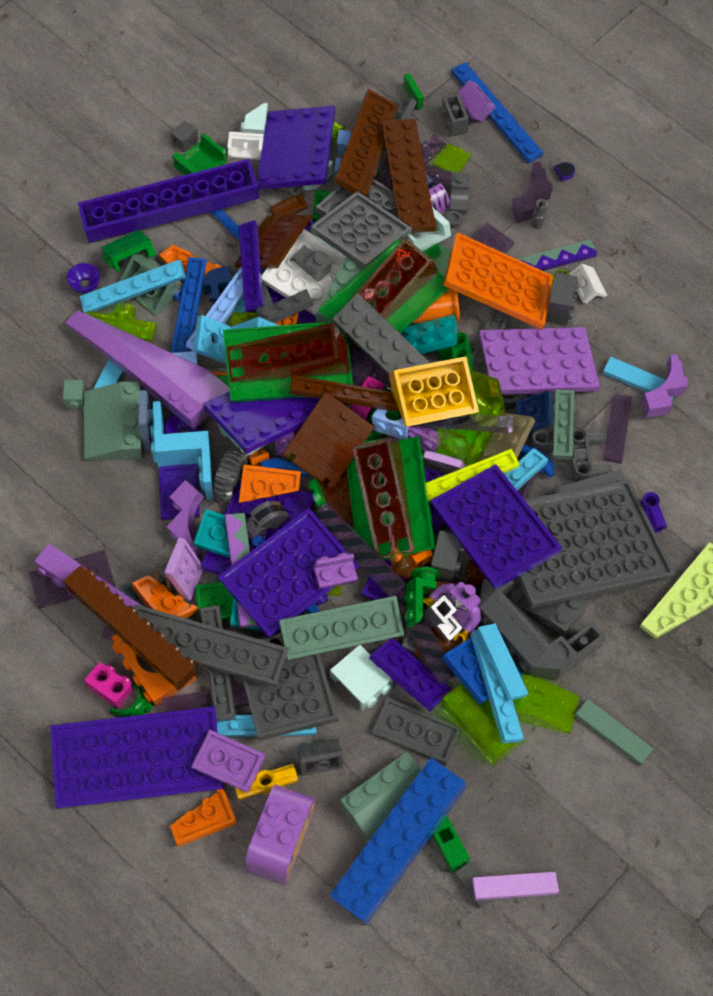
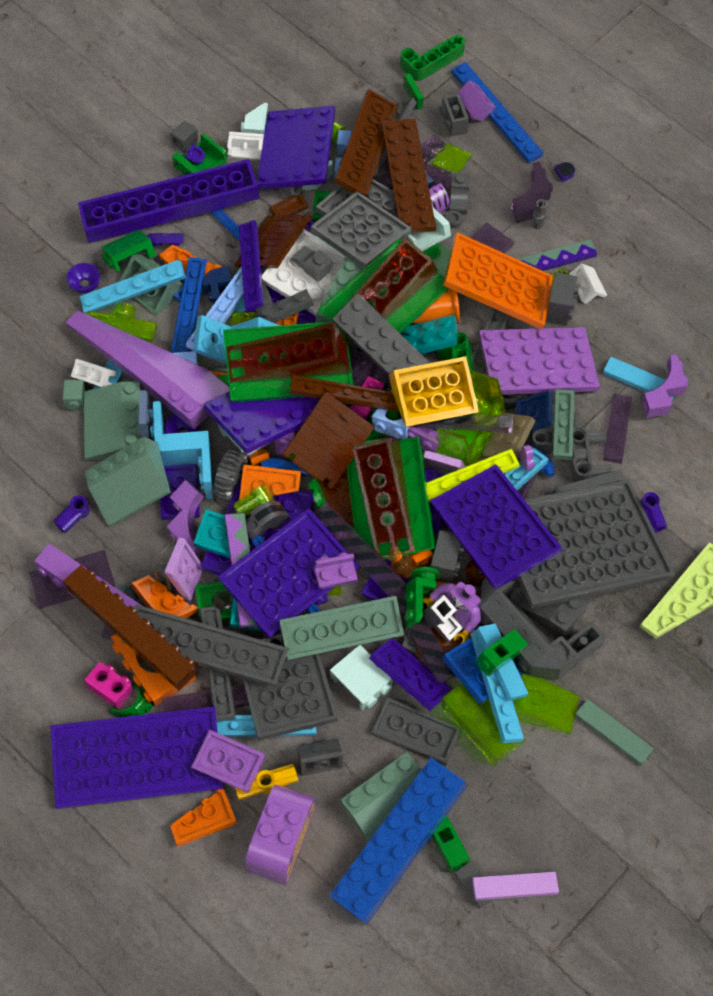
none -> dark purple piece [53,495,90,533]
none -> white hinge [71,359,117,387]
none -> sand green slope [84,437,171,527]
none -> dark purple plate [147,233,184,246]
none -> dark purple tile [185,144,205,165]
none -> clear smoke tile [213,592,233,610]
none -> clear neon green piece [233,484,274,517]
none -> green beam [400,35,465,81]
none -> green brick [475,629,528,677]
none -> medium lavender tile [519,445,534,471]

